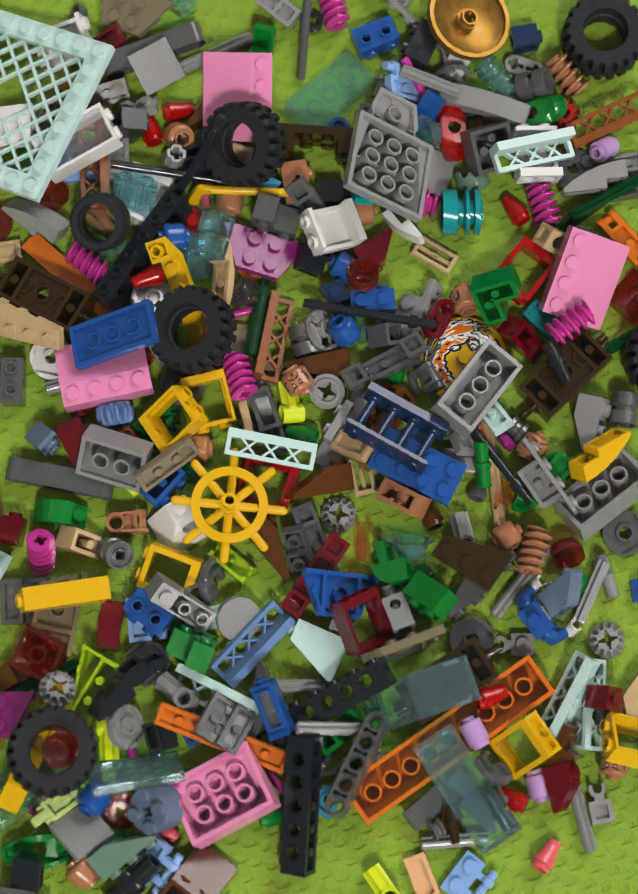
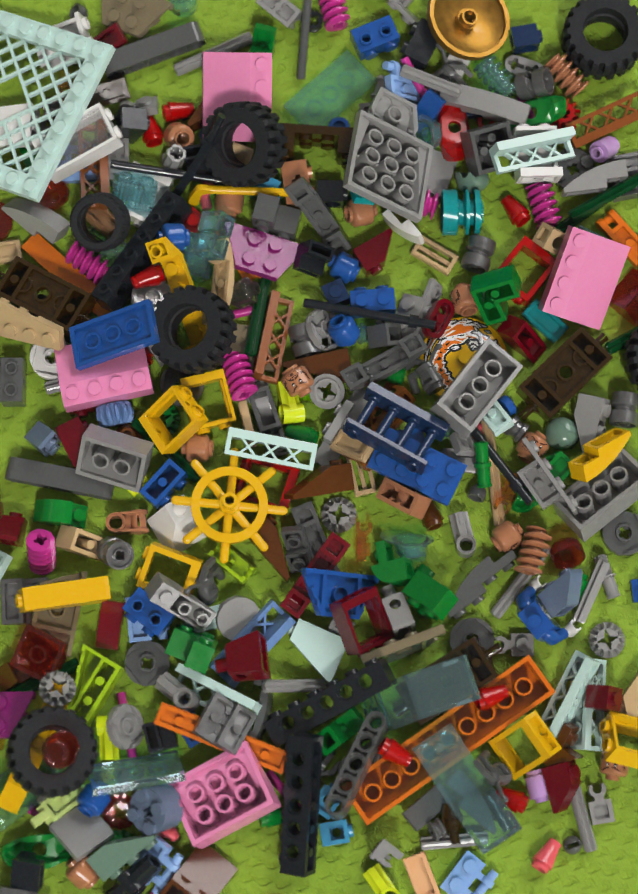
black slope [87,650,170,722] -> none
light grey tile [127,37,185,96] -> none
dark tan tile [132,435,200,493] -> none
blue window [249,676,295,742] -> none
light grey axle [295,721,361,736] -> none
white panel [298,198,367,256] -> none
clear red hair [346,259,380,292] -> none
dark brown wedge [431,534,514,593] -> none
lavender brick [459,715,490,751] -> none
magenta tile [495,432,516,452] -> none
black pin [541,339,574,386] -> none
dark pink piece [545,300,596,345] -> none
none -> dark red torso [215,630,271,682]
none -> dark azure brick [319,819,354,847]
none -> light grey hinge [368,838,404,868]
none -> red cone [377,737,413,767]
none -> flat silver wheel [460,235,496,274]
none -> blue tile [497,395,517,417]
none -> sand green hair [545,417,579,451]
none -> dark grey hinge [563,836,582,854]

